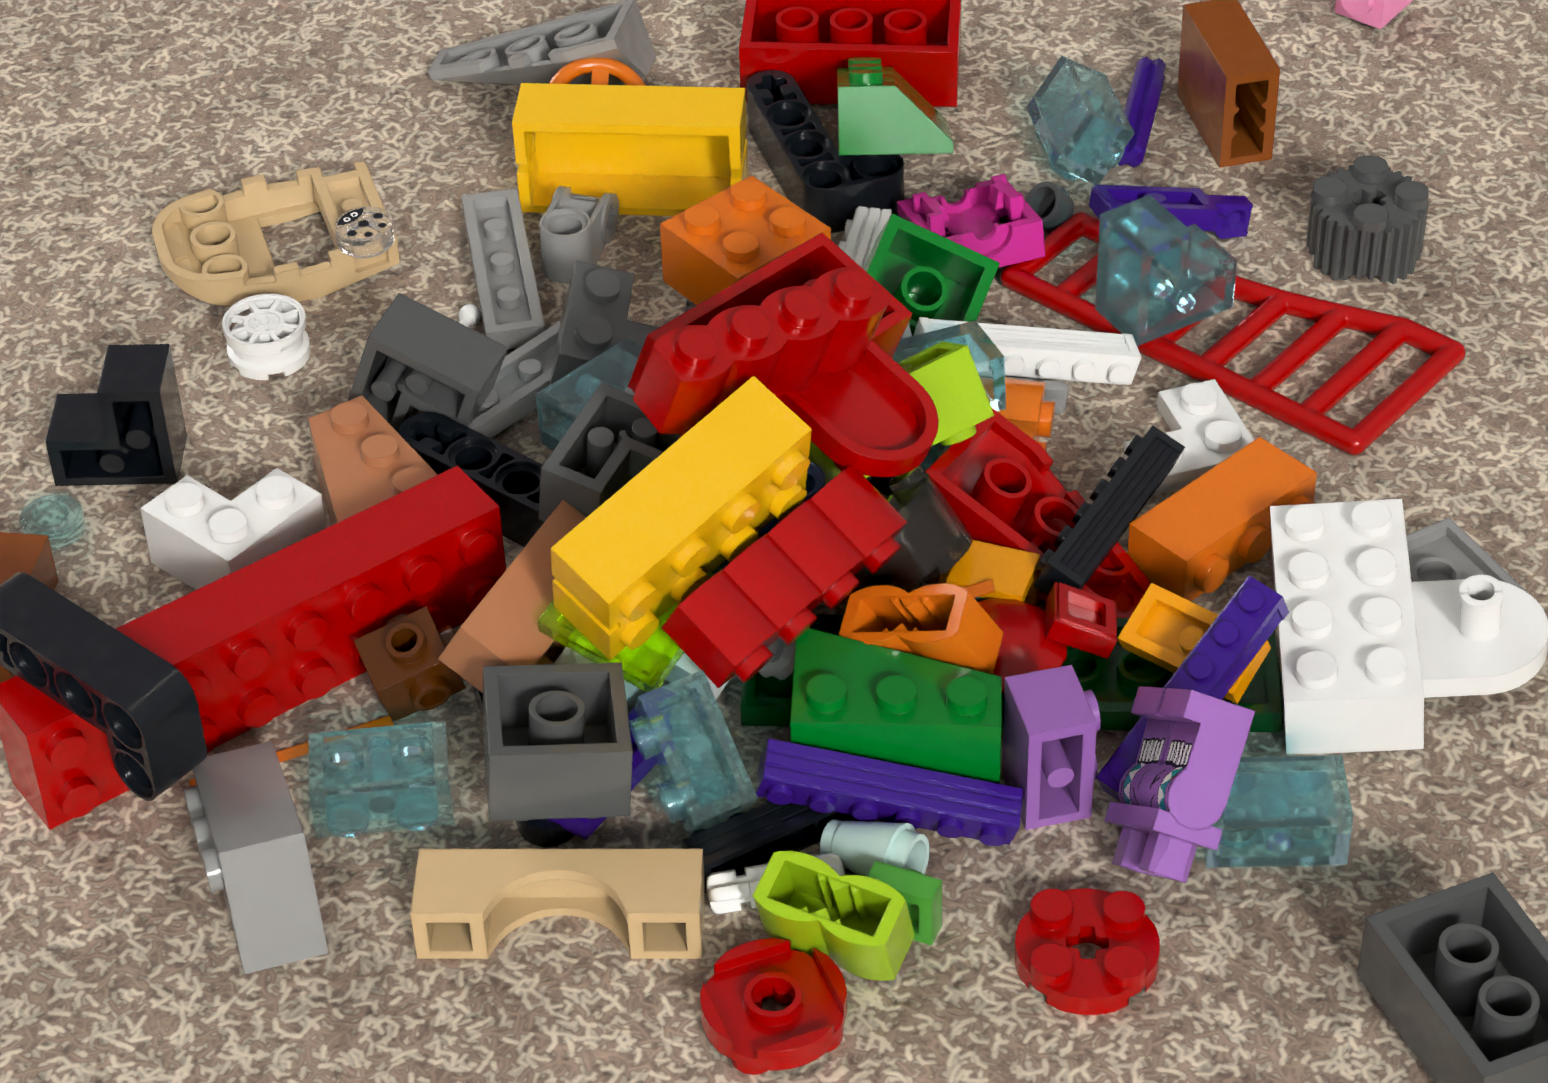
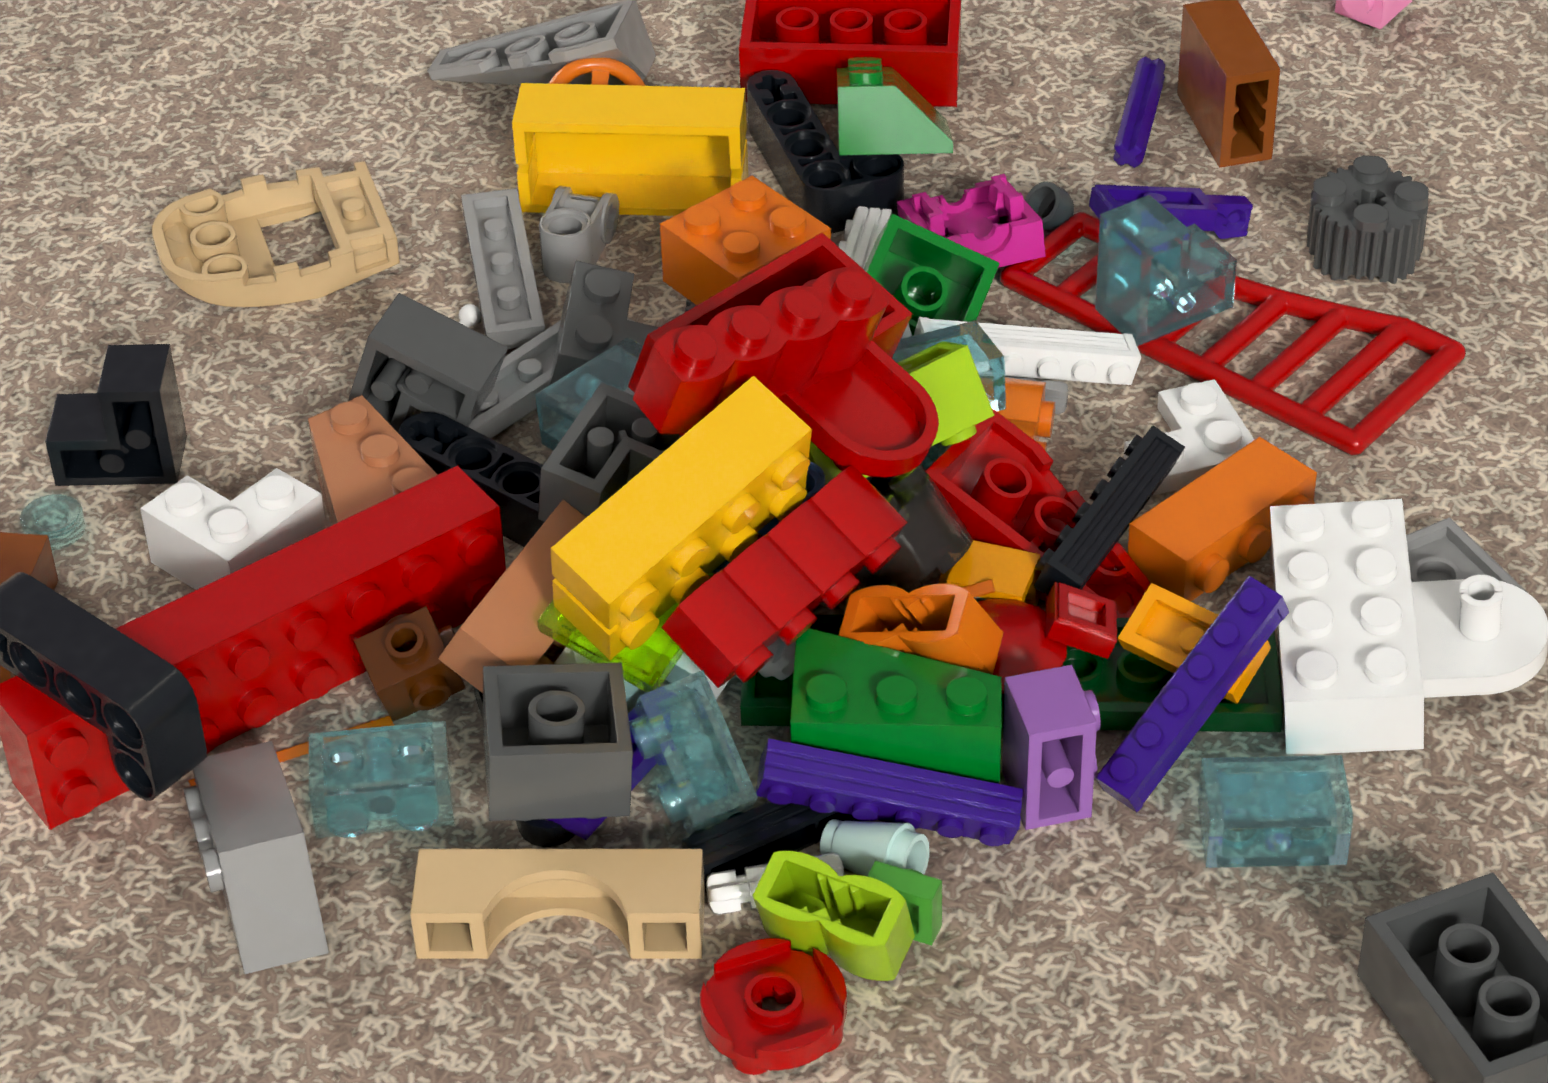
white wheel [222,294,311,380] -> none
clear tile [335,206,395,258] -> none
red plate [1015,888,1160,1015] -> none
clear light blue brick [1026,55,1135,185] -> none
medium lavender hips [1105,686,1255,883] -> none

